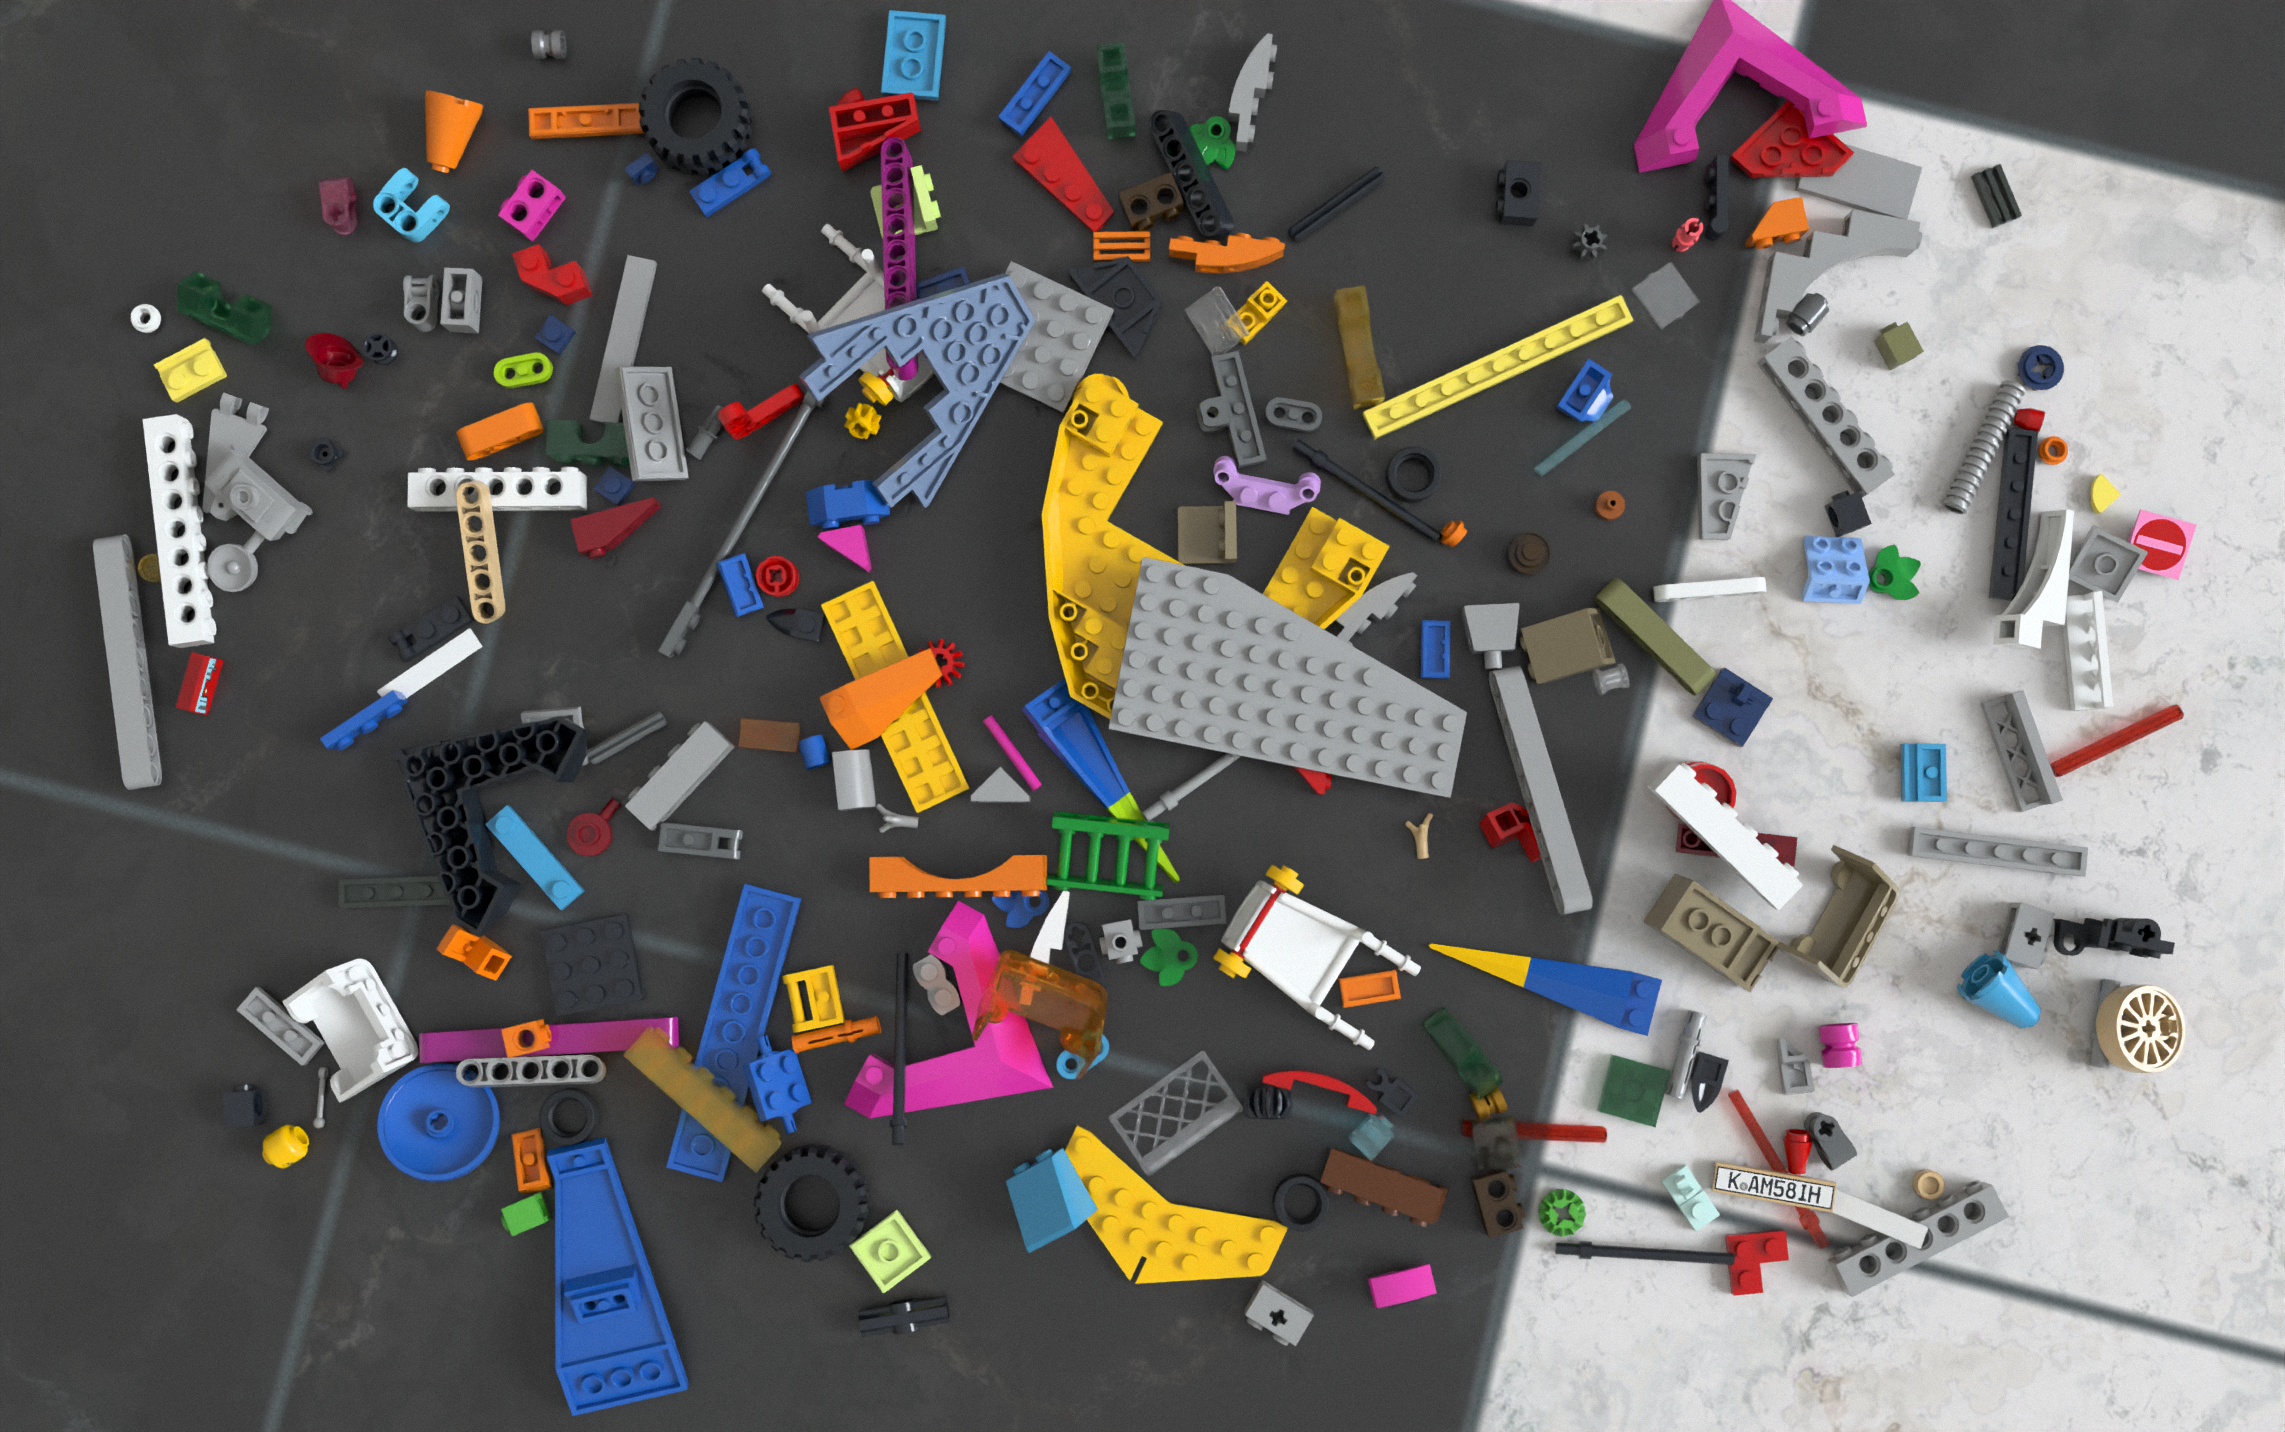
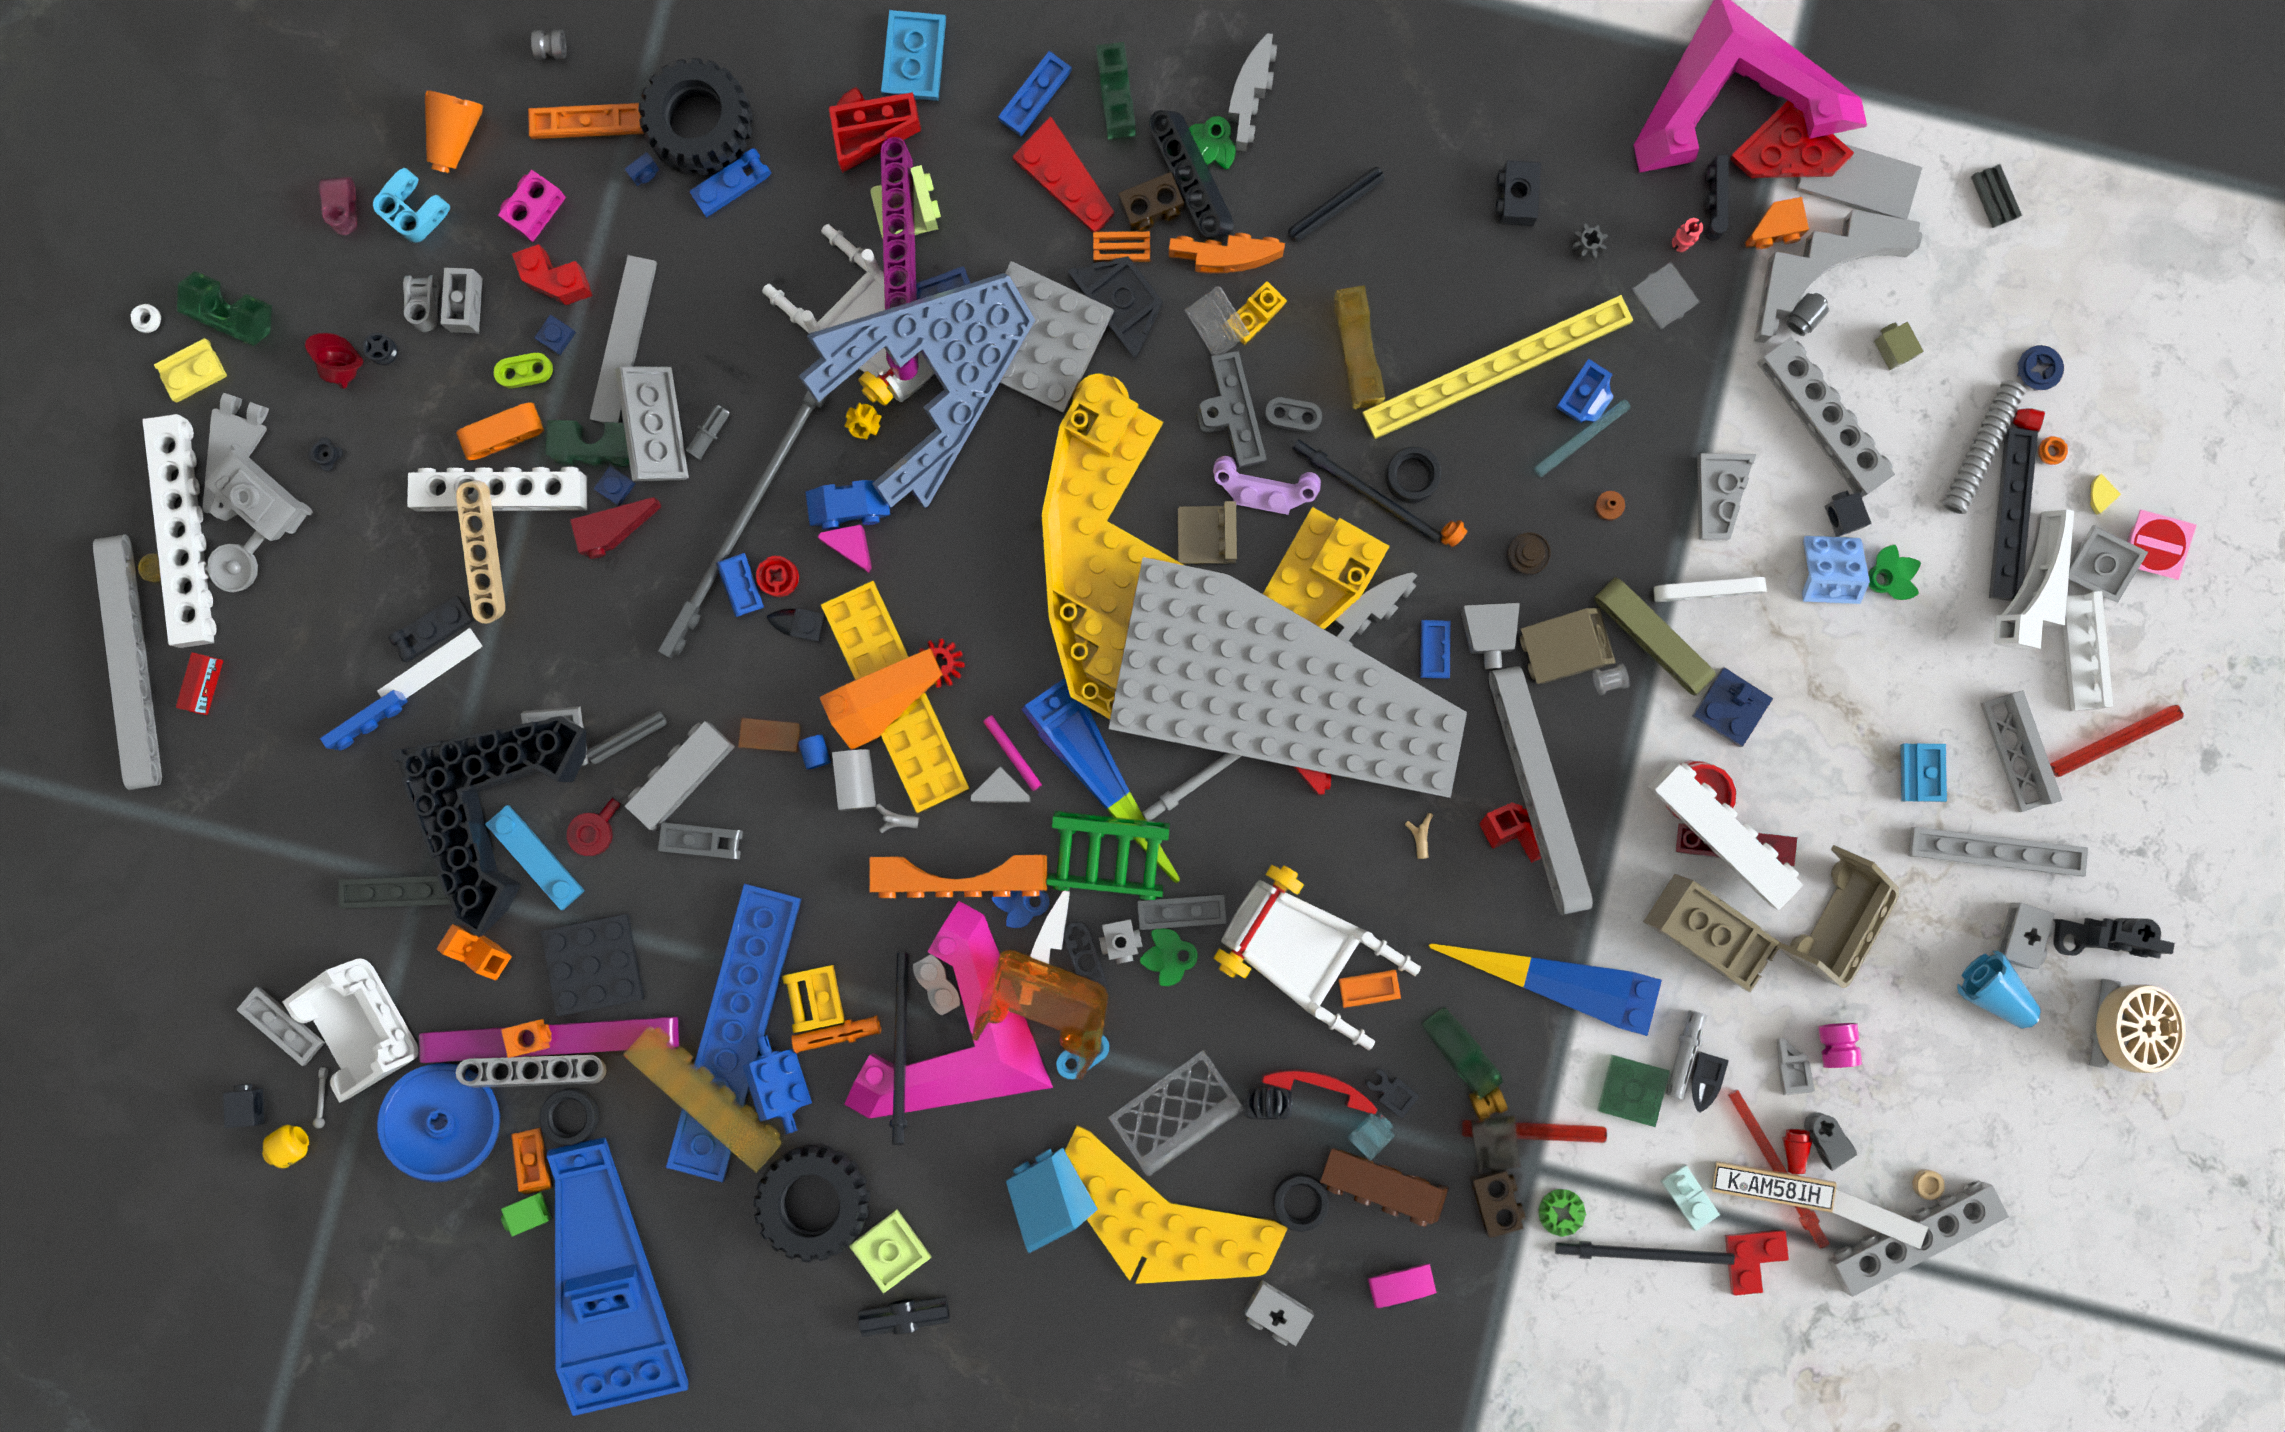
red beam [717,384,805,440] -> none

